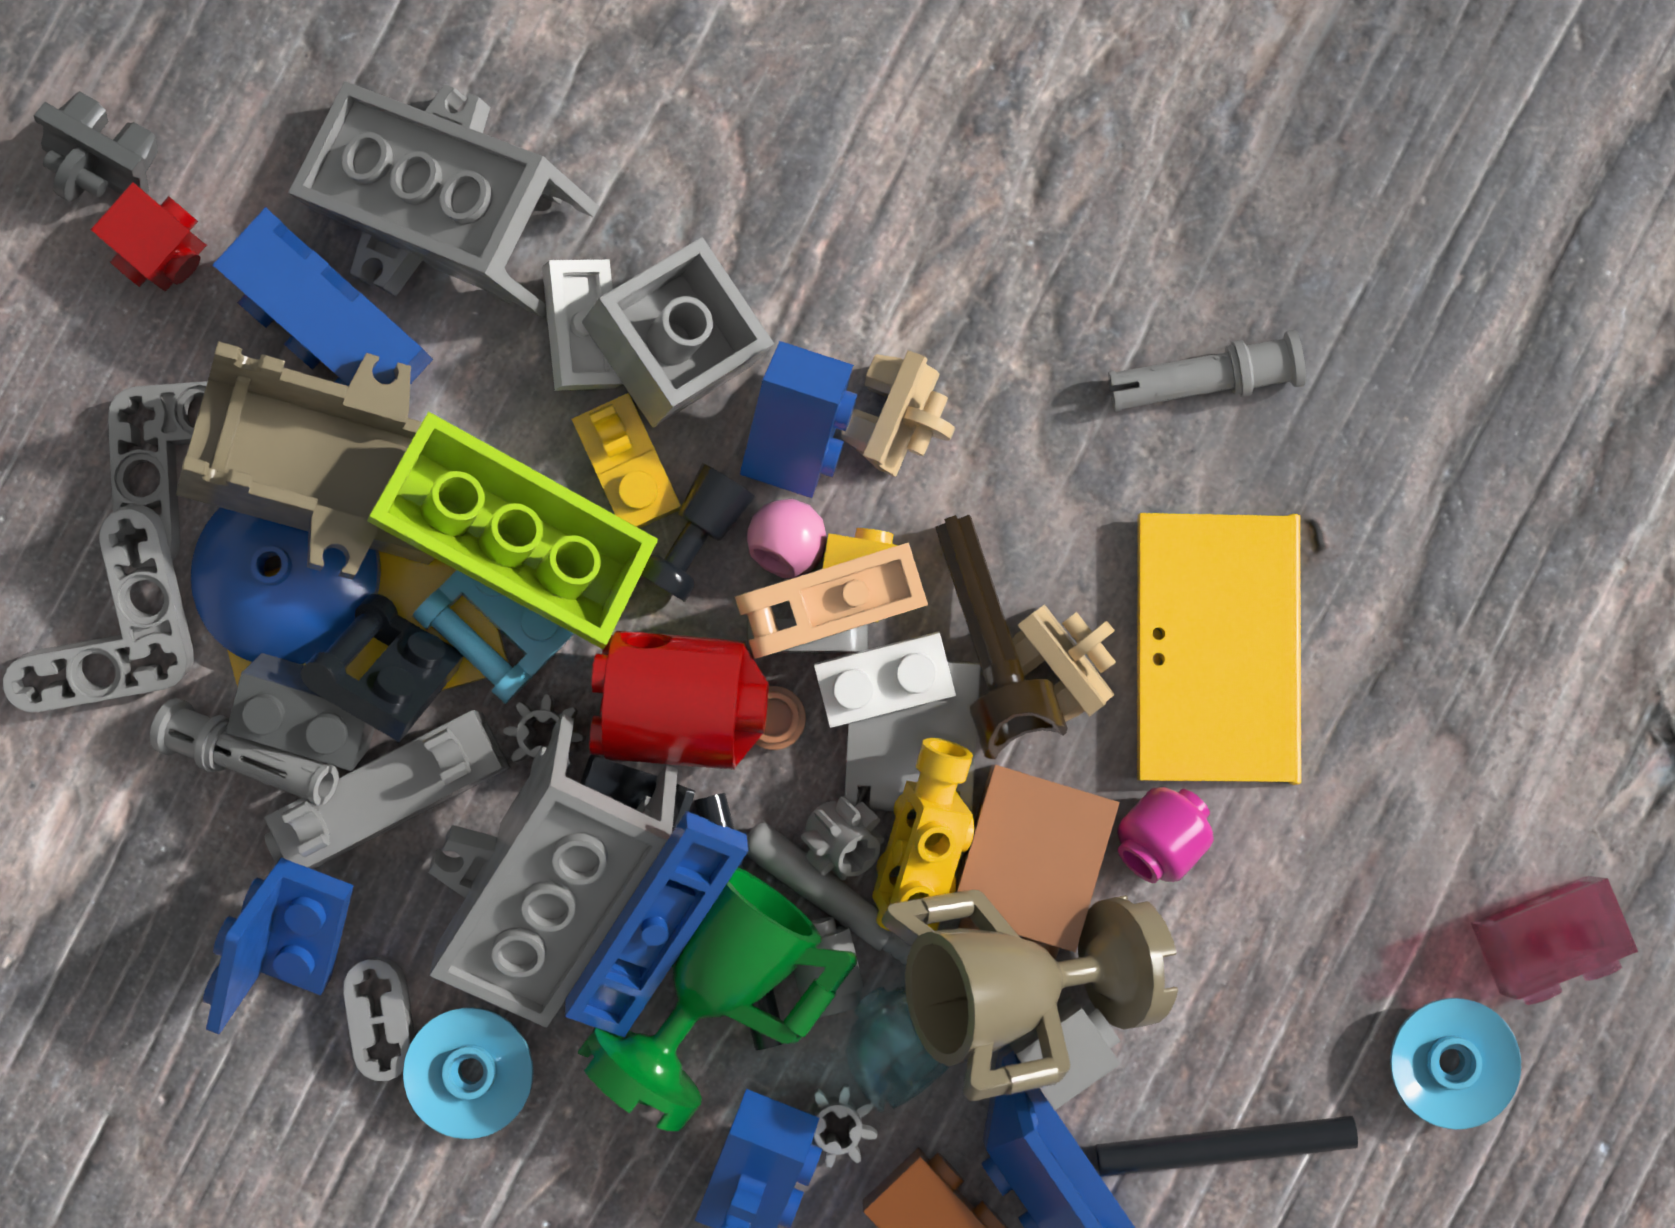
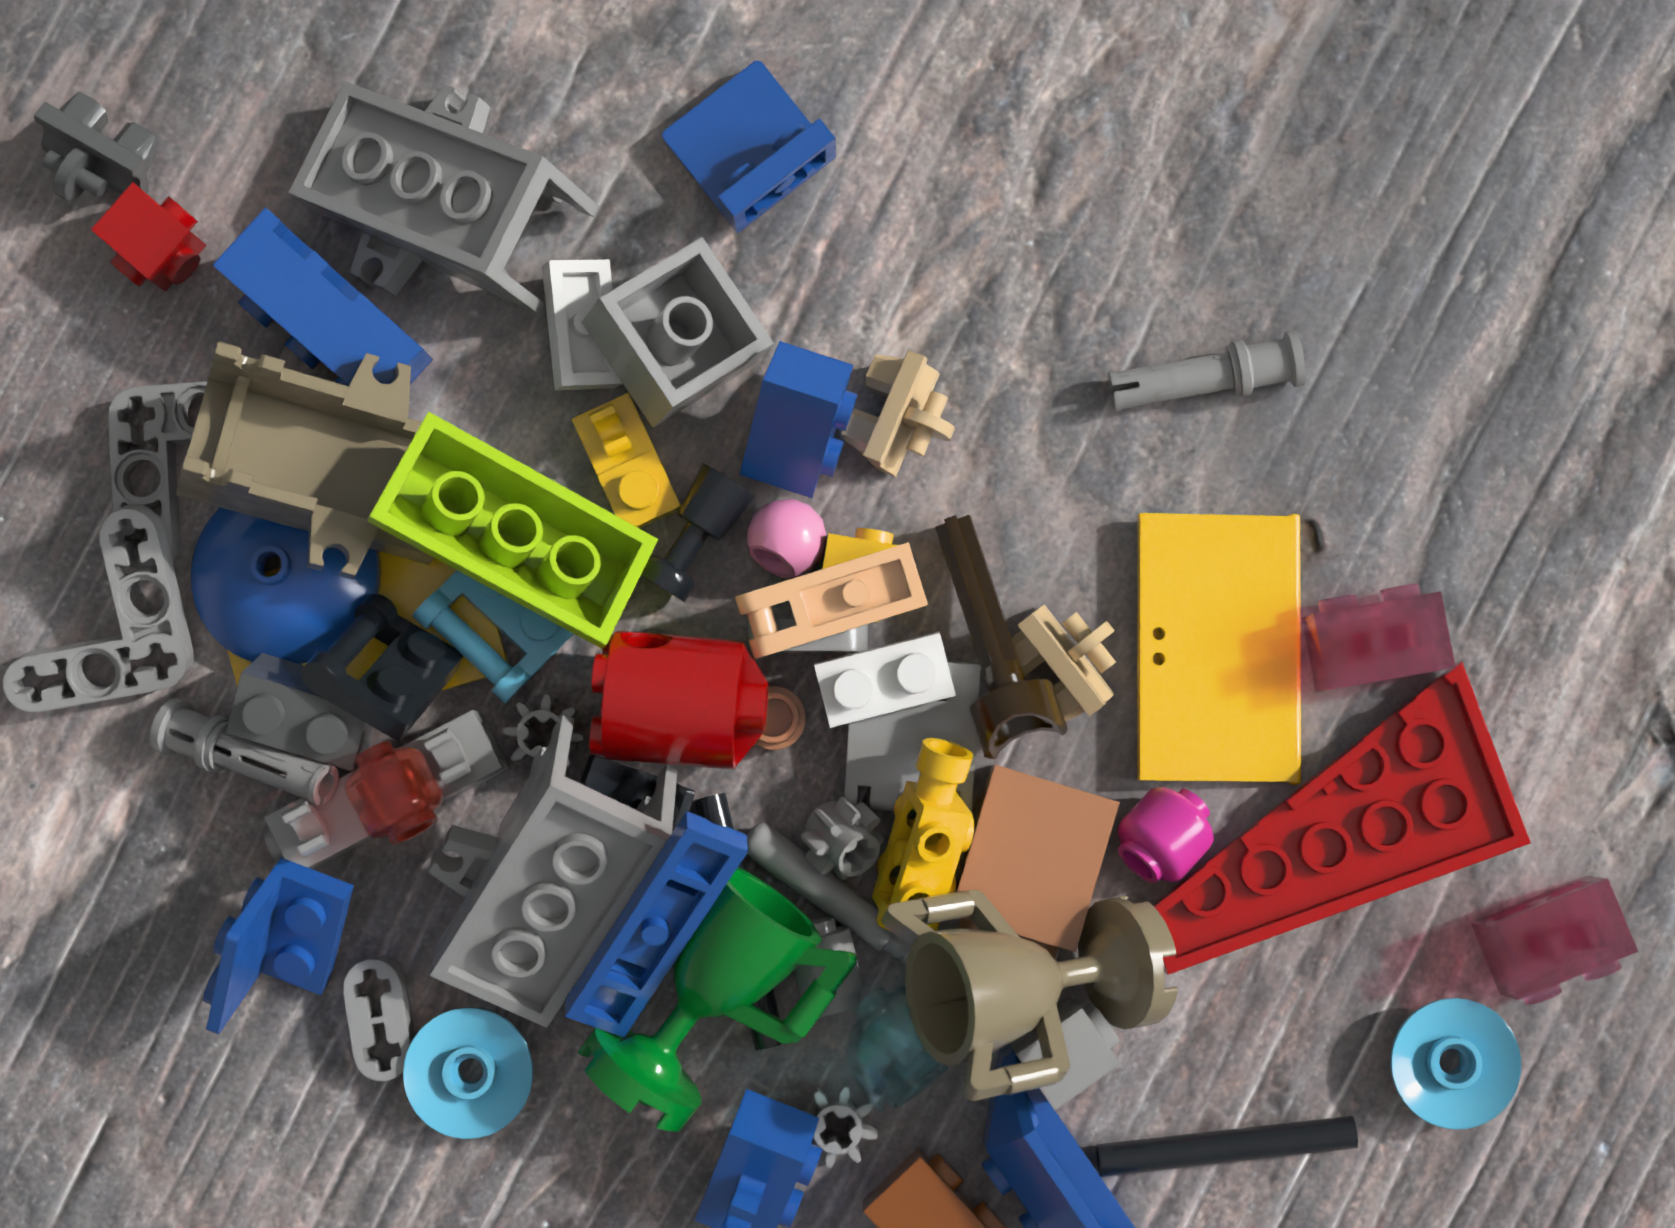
none -> clear red head [345,741,444,845]
none -> blue bracket [662,60,836,234]
none -> red wing [1152,662,1531,975]
none -> clear pink brick [1302,583,1456,692]

